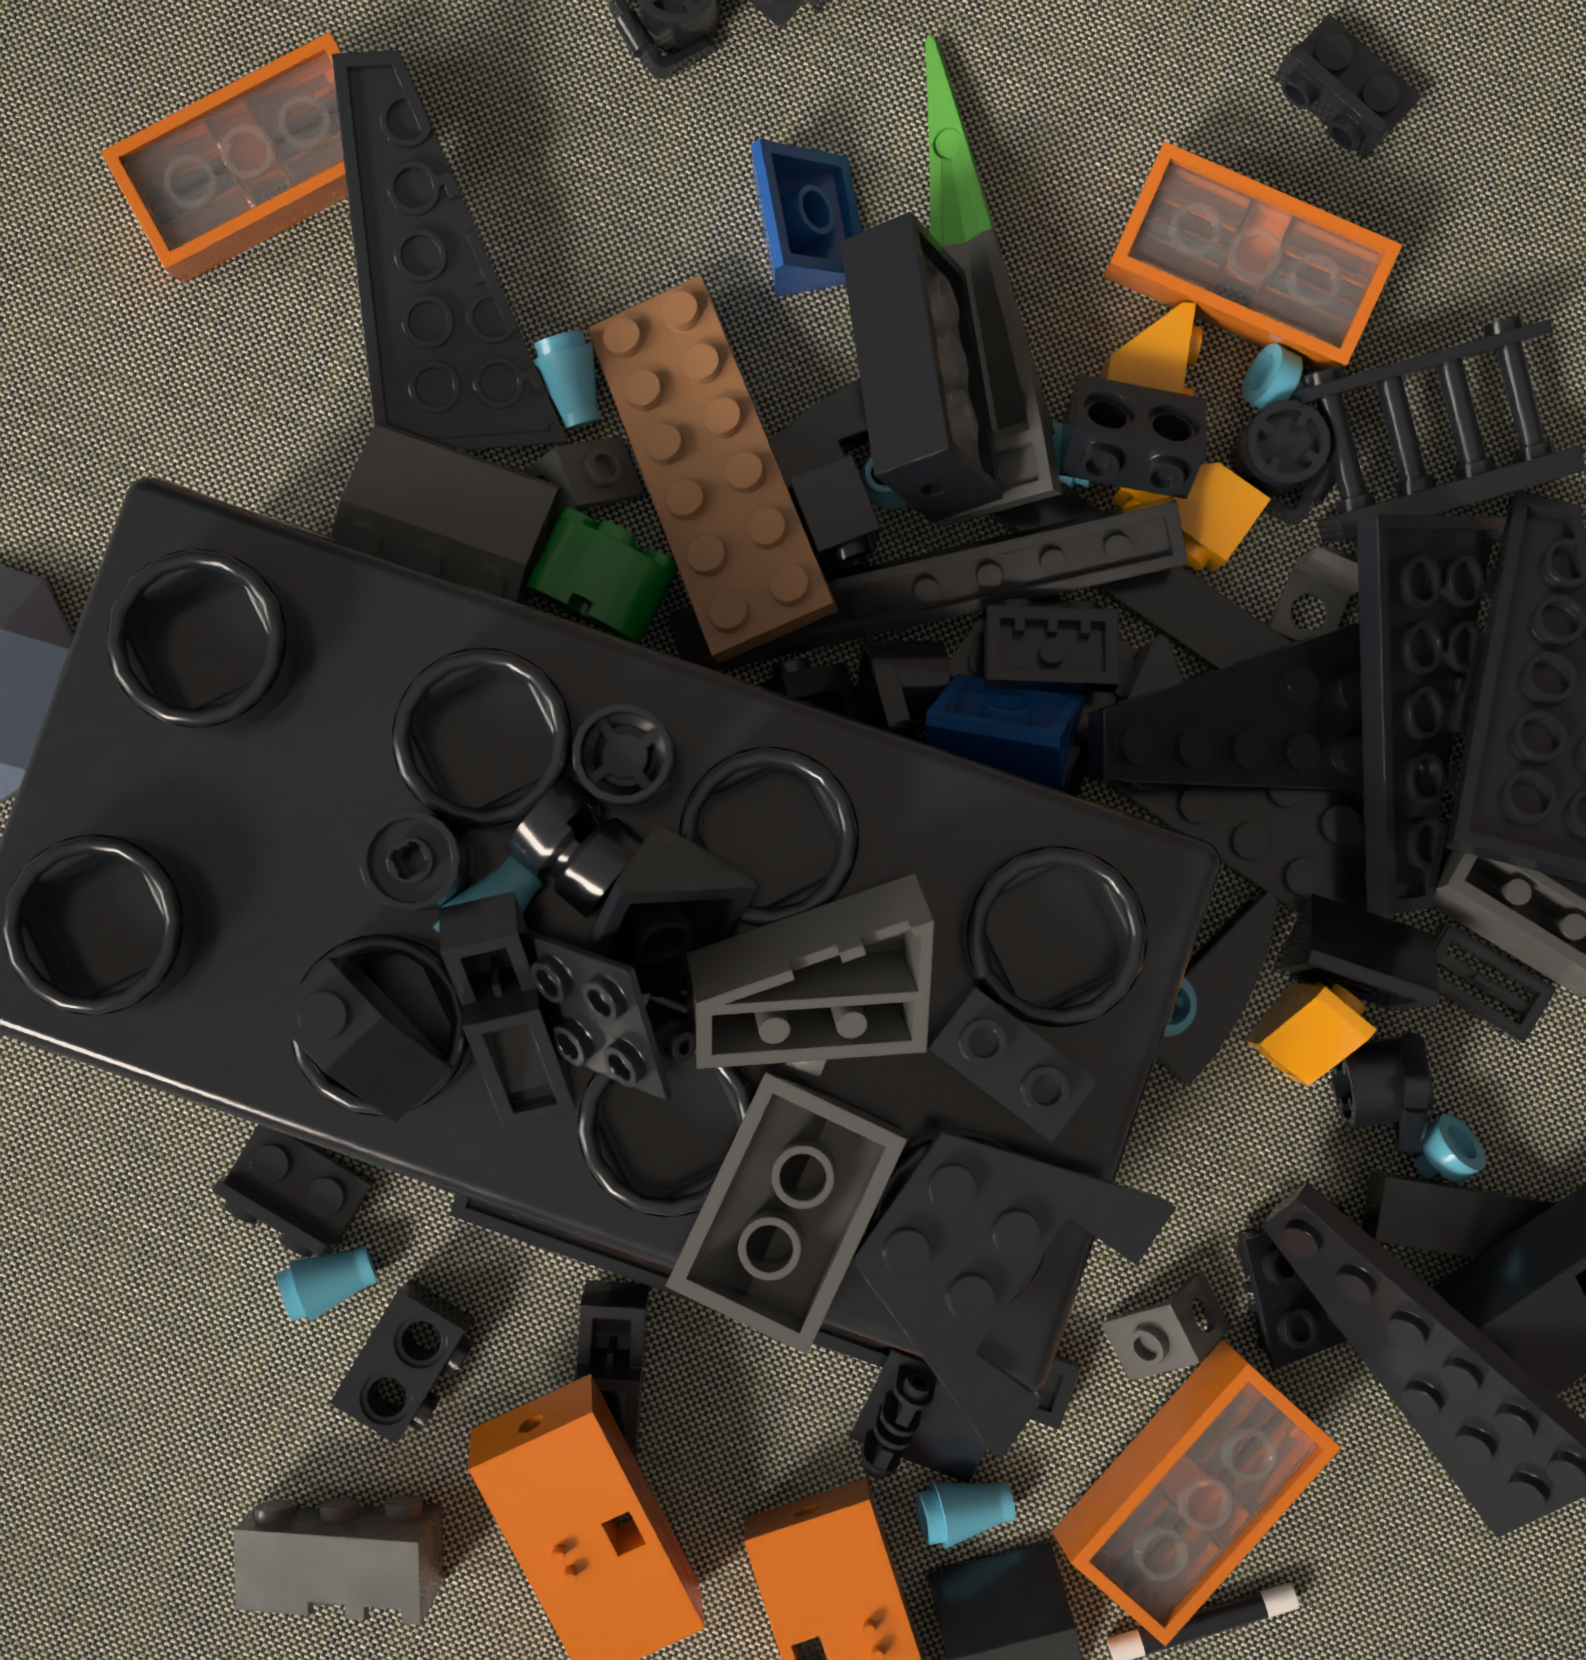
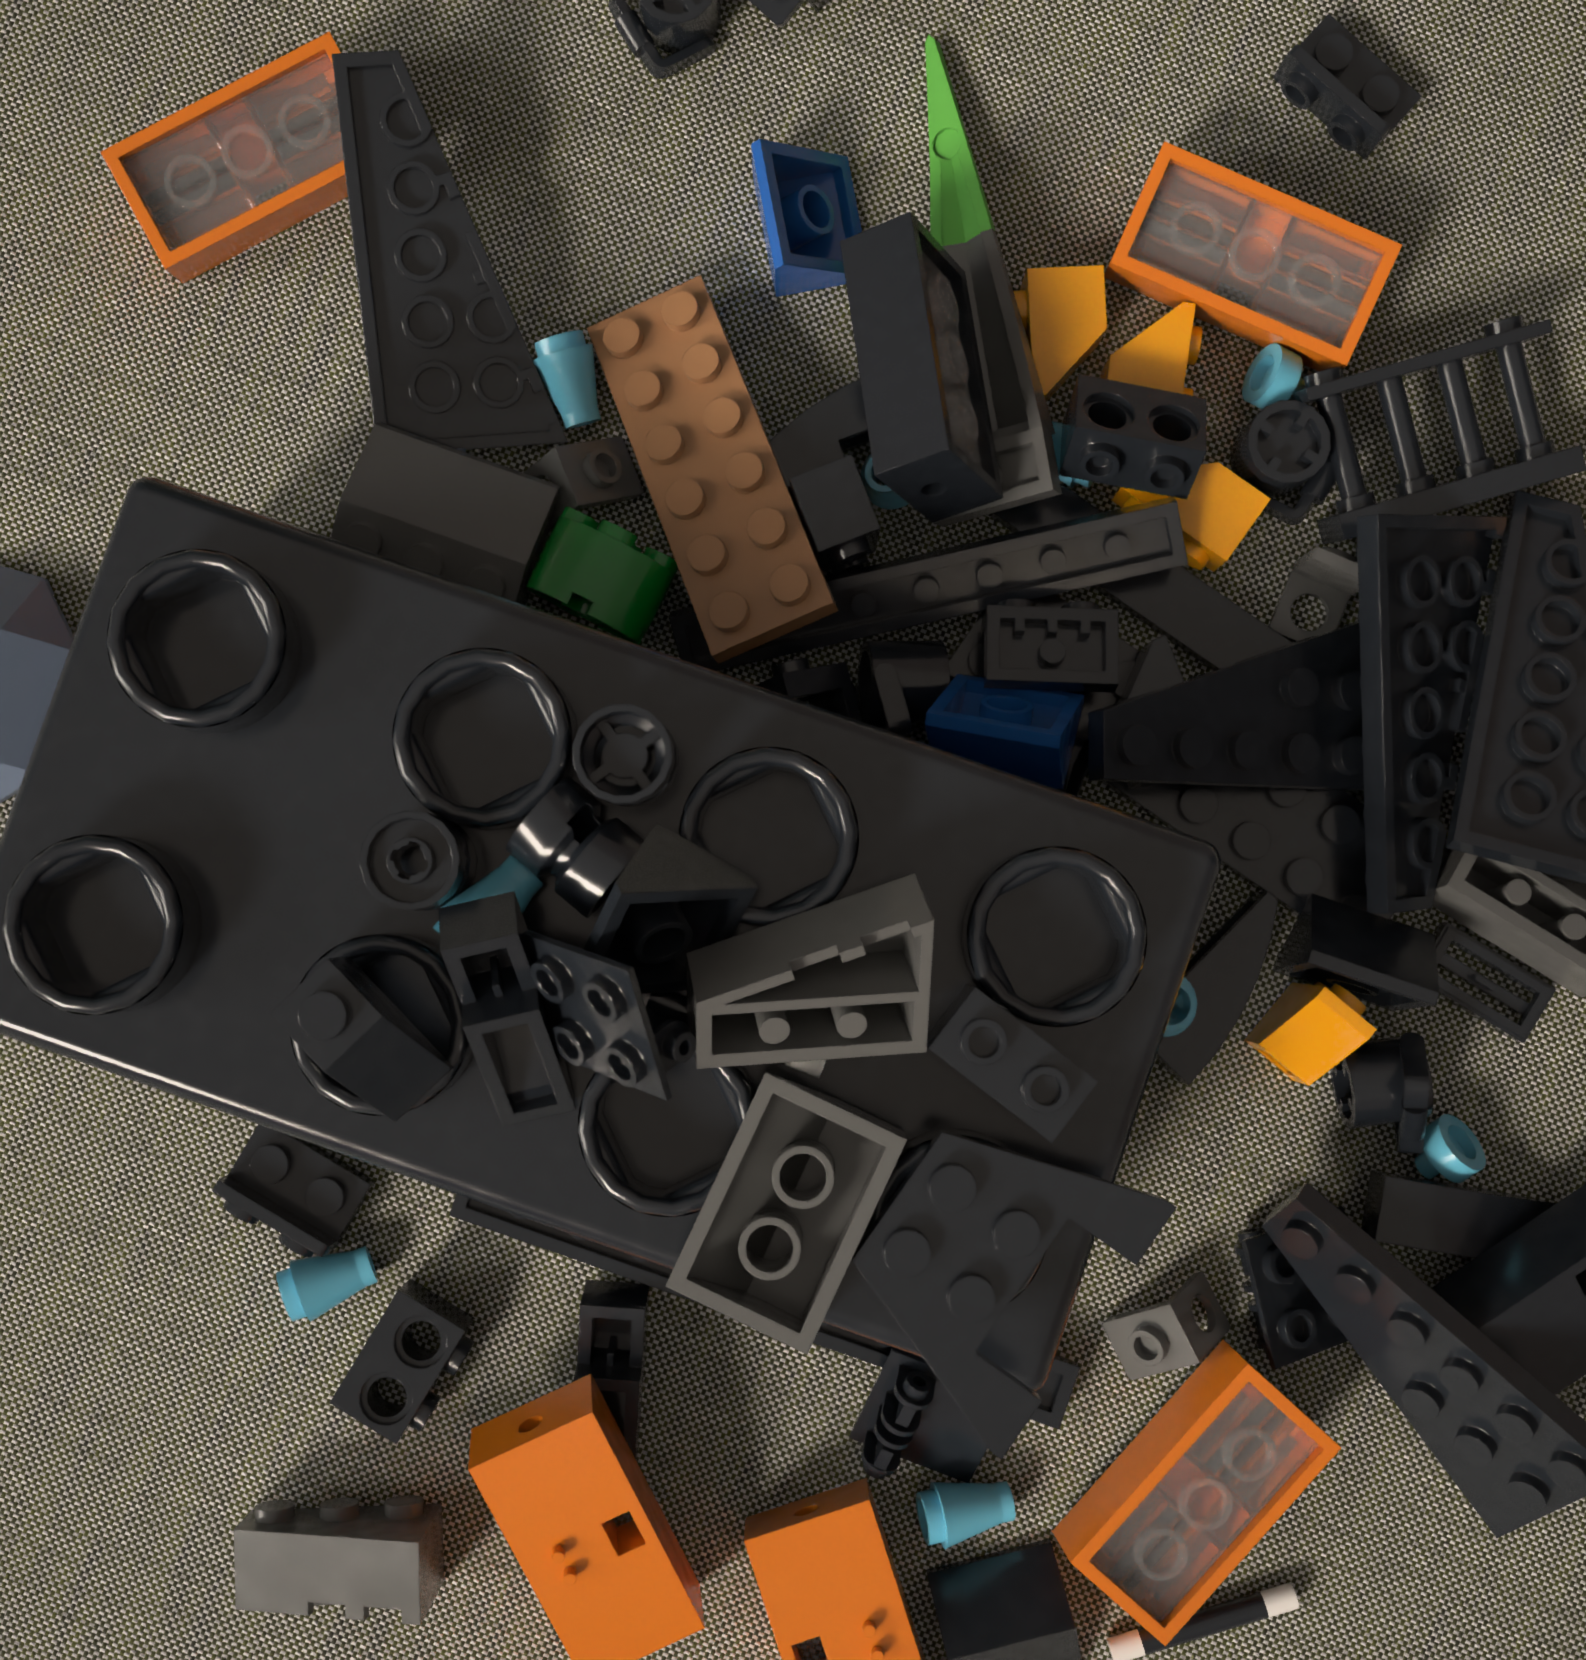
none -> light orange slope [1013,265,1107,402]

